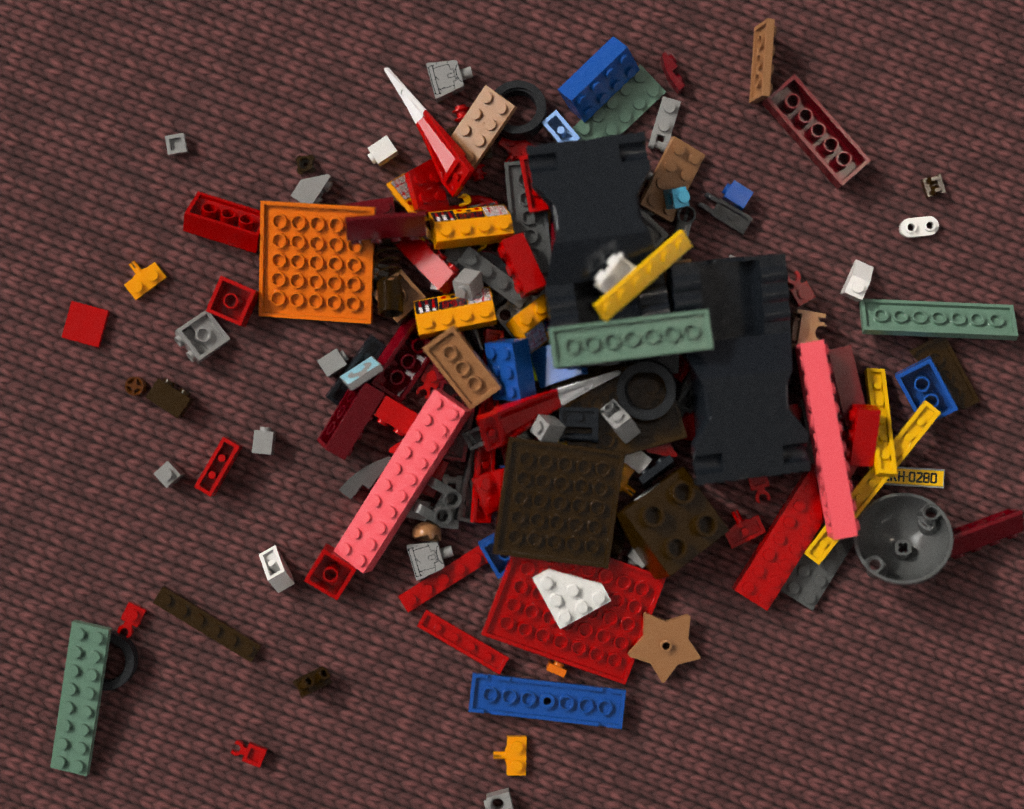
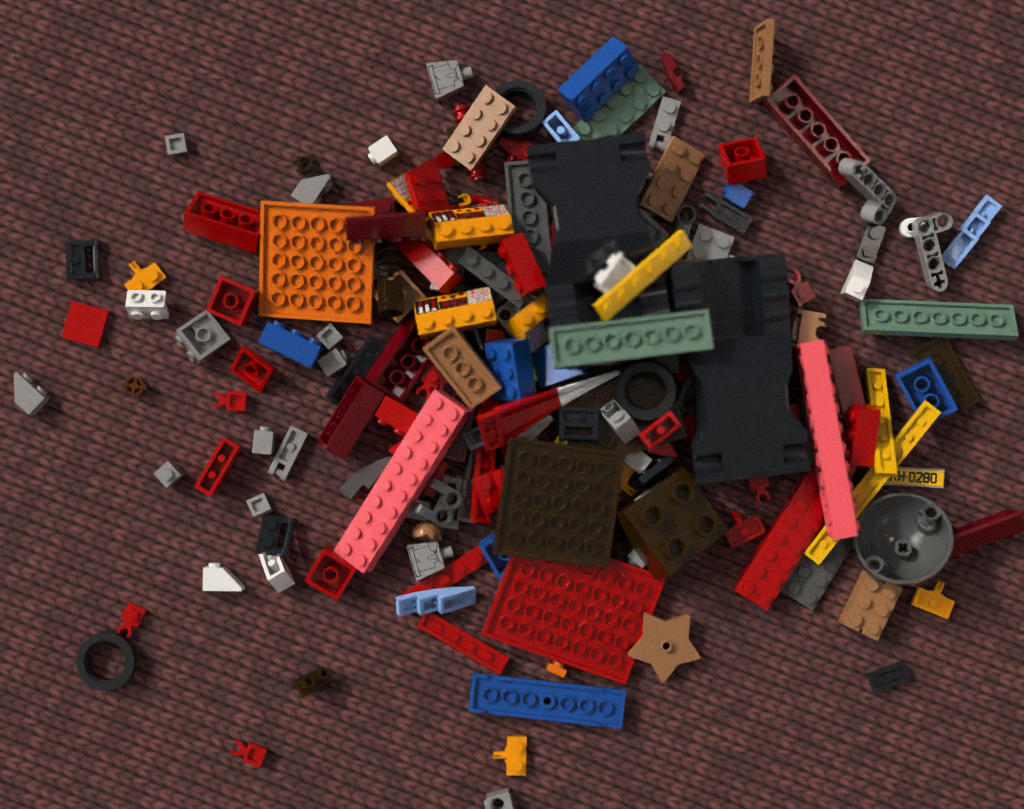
sand green plate [50,620,112,776] -> none
dark brown brick [146,377,194,419] -> none
dark brown plate [153,586,262,662] -> none
light grey tile [340,356,384,391] -> none
red plate [384,67,475,197] -> none
light grey brick [452,268,484,300] -> none
red plate [519,155,549,215] -> none
light grey brick [530,414,566,443] -> none
white plate [532,568,611,629] -> none
medium azure brick [663,186,690,209] -> none
dark brown tile [920,174,946,198] -> none
none -> light grey slope [14,372,50,415]
none -> black plate [65,240,103,280]
none -> white bracket [125,290,169,320]
none -> white slope [203,563,245,591]
none -> red plate [213,391,247,411]
none -> red slope [230,345,278,393]
none -> light grey plate [246,493,272,520]
none -> black plate [256,515,298,558]
none -> blue brick [258,320,325,369]
none -> light grey plate [268,425,308,482]
none -> light grey plate [316,323,344,350]
none -> light blue slope [396,586,476,617]
none -> red brick [637,411,682,451]
none -> light grey plate [686,224,735,261]
none -> red brick [718,137,767,185]
none -> light grey beam [838,158,897,225]
none -> medium nougat piece [838,570,902,641]
none -> plate [854,222,886,265]
none -> black plate [866,660,910,692]
none -> light orange plate [911,580,955,619]
none -> light grey beam [912,212,953,292]
none -> light blue slope [942,194,1002,270]

